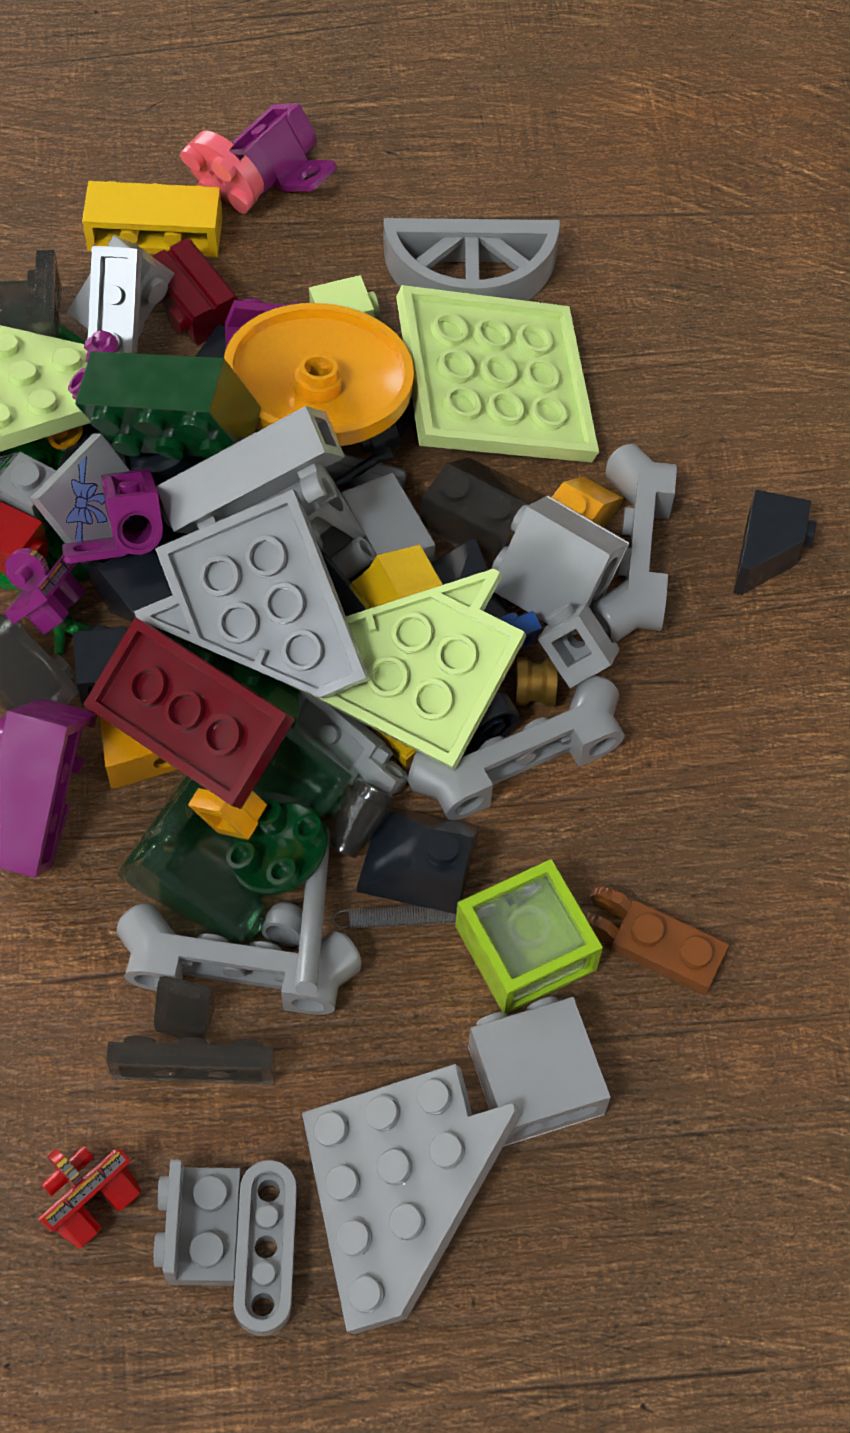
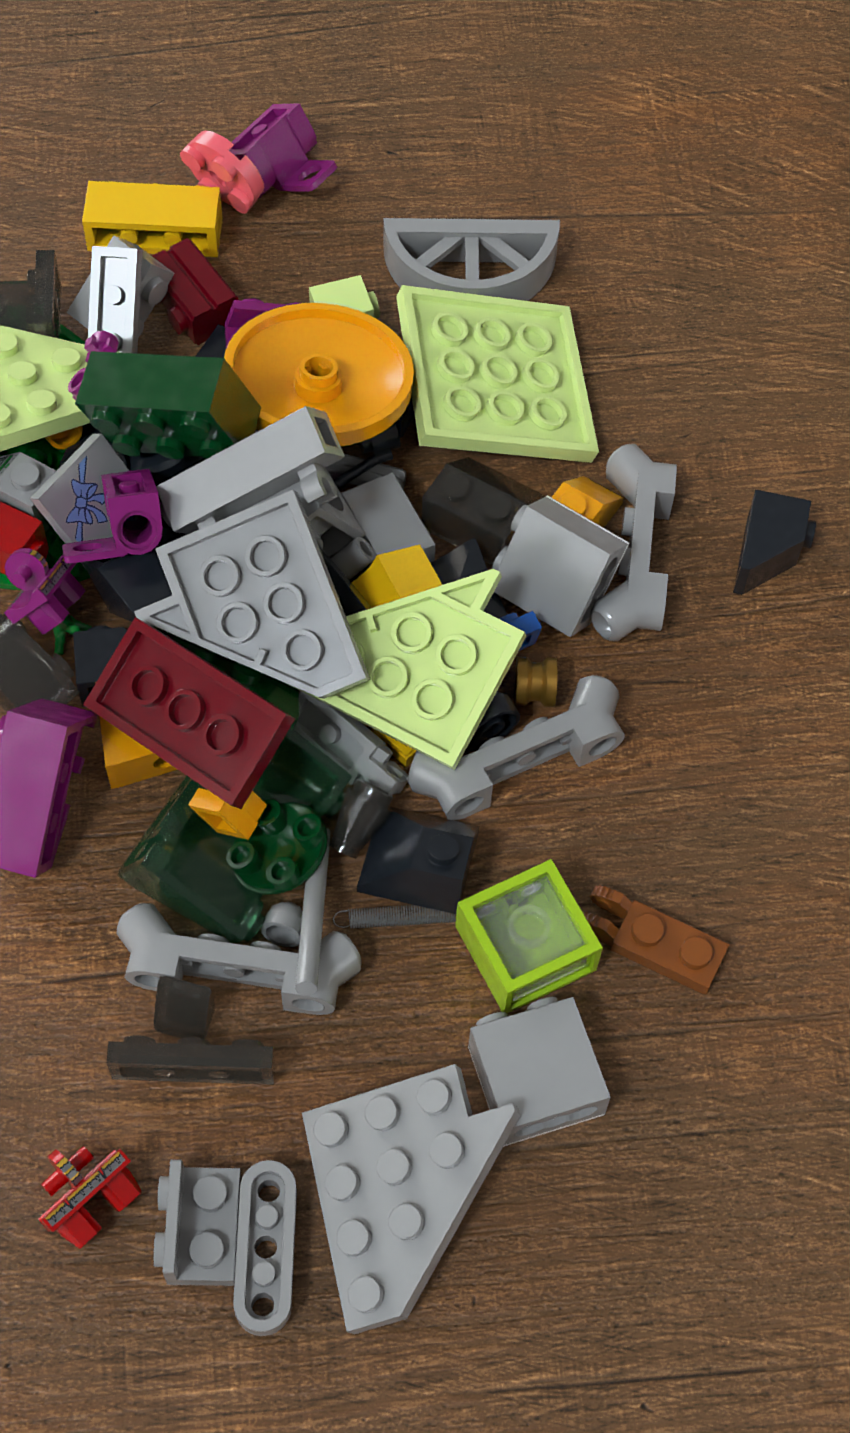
light grey brick [538,603,620,688] -> none

